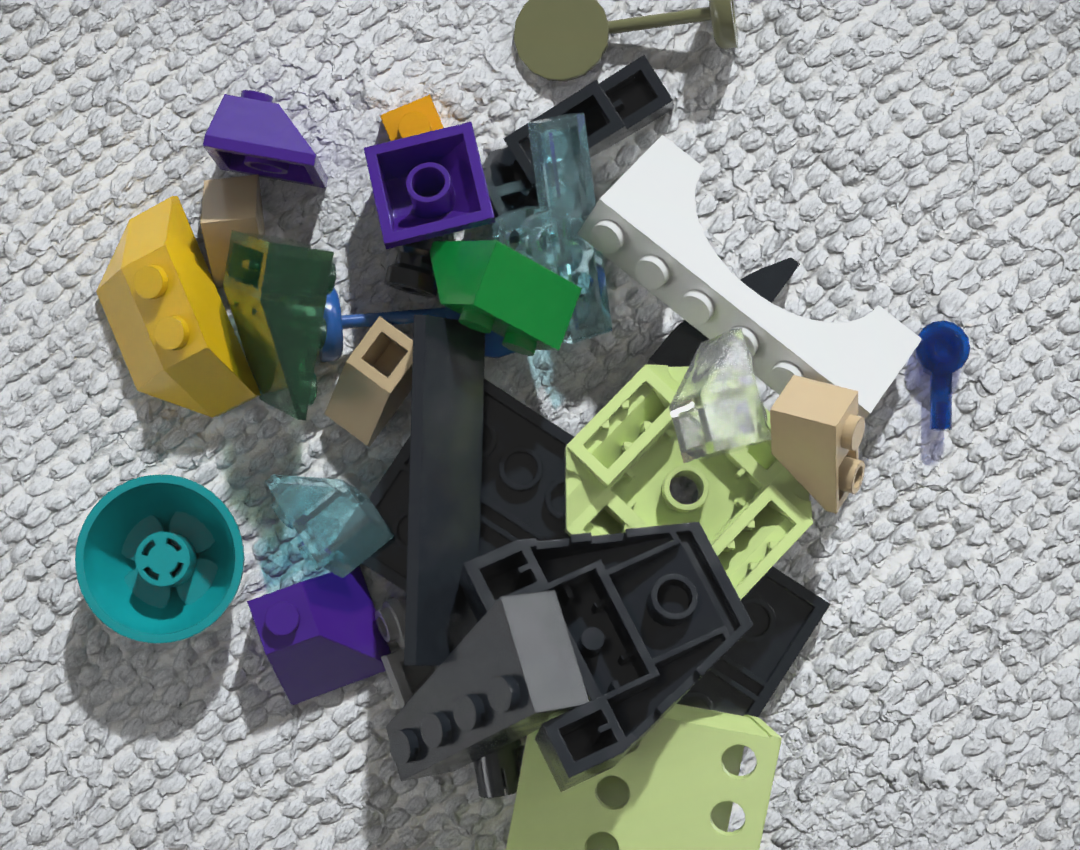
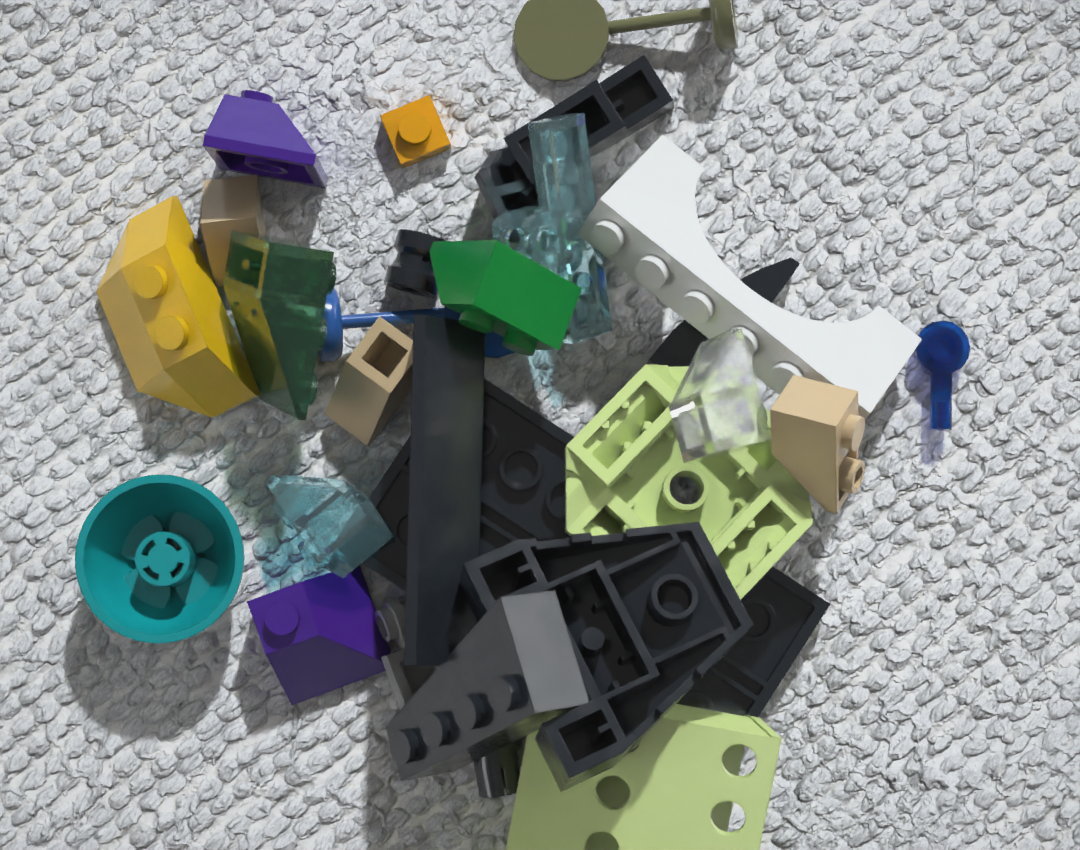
dark purple slope [364,122,496,249] -> none

